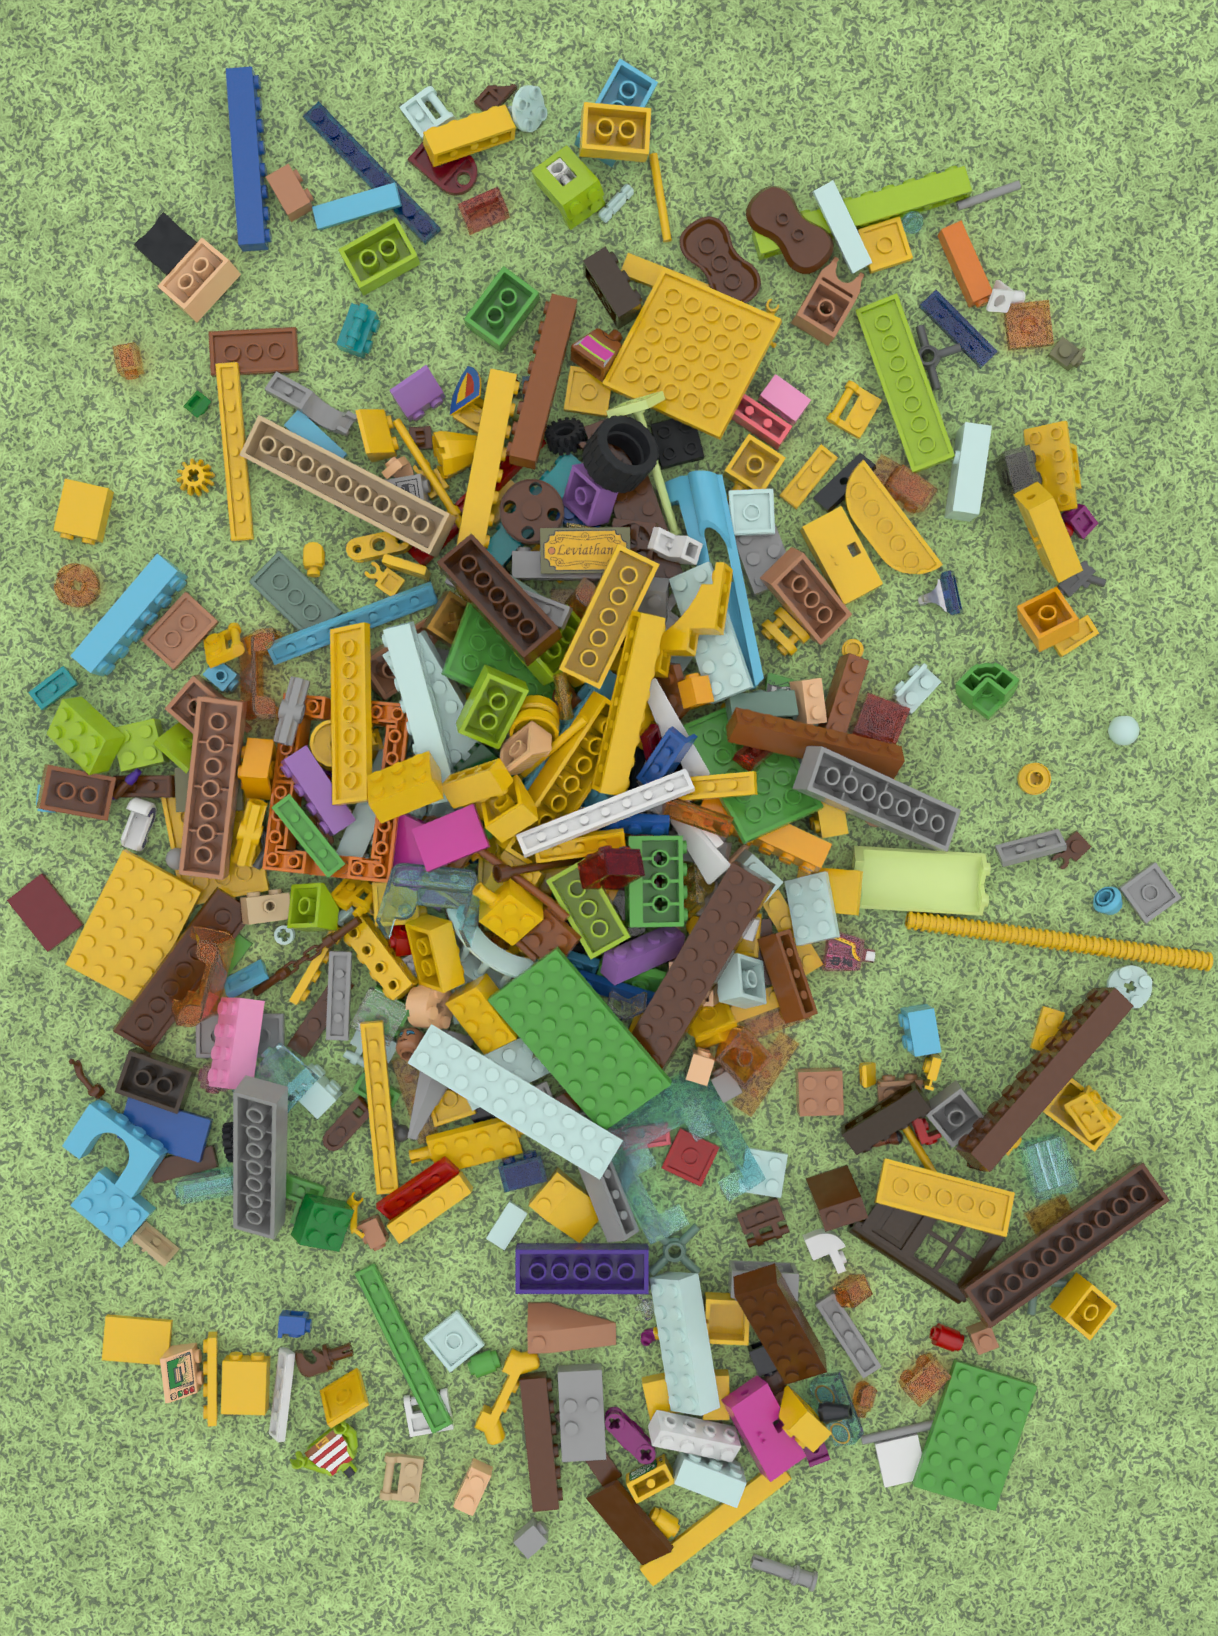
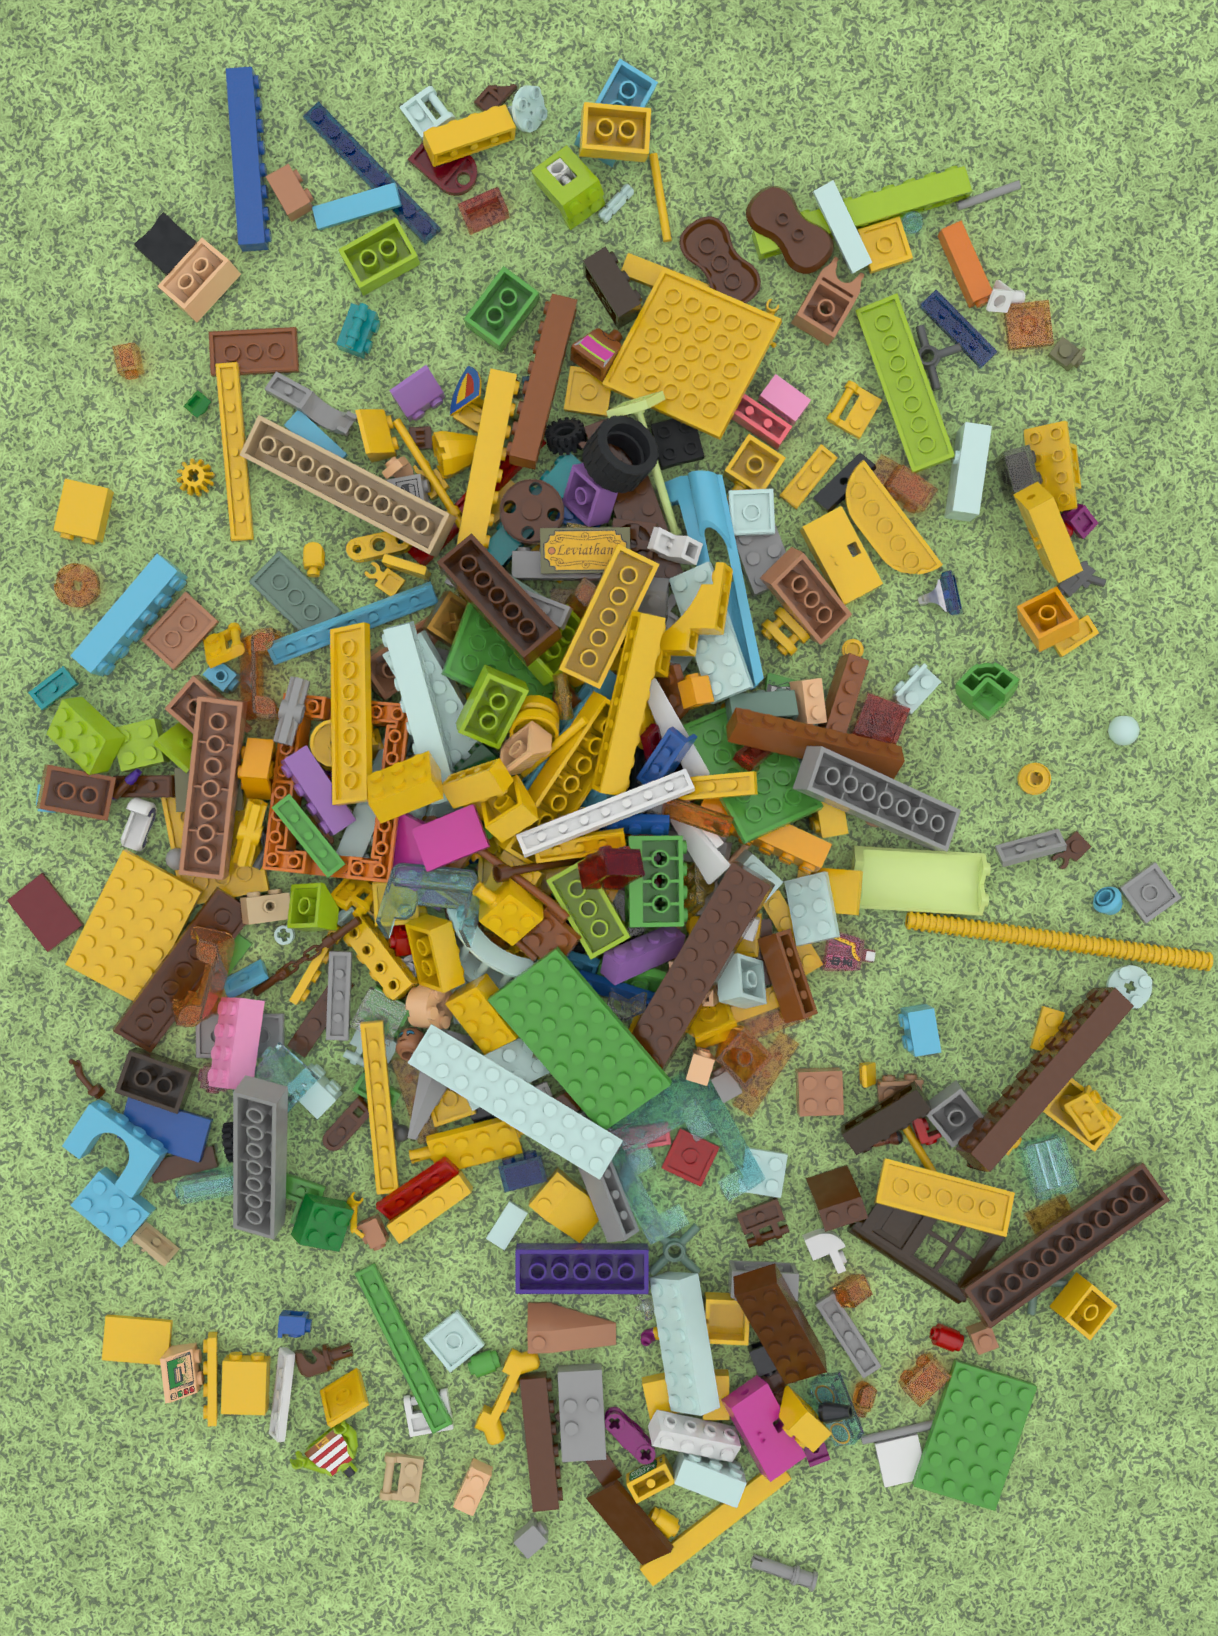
yellow plate [922,1054,942,1091] -> none

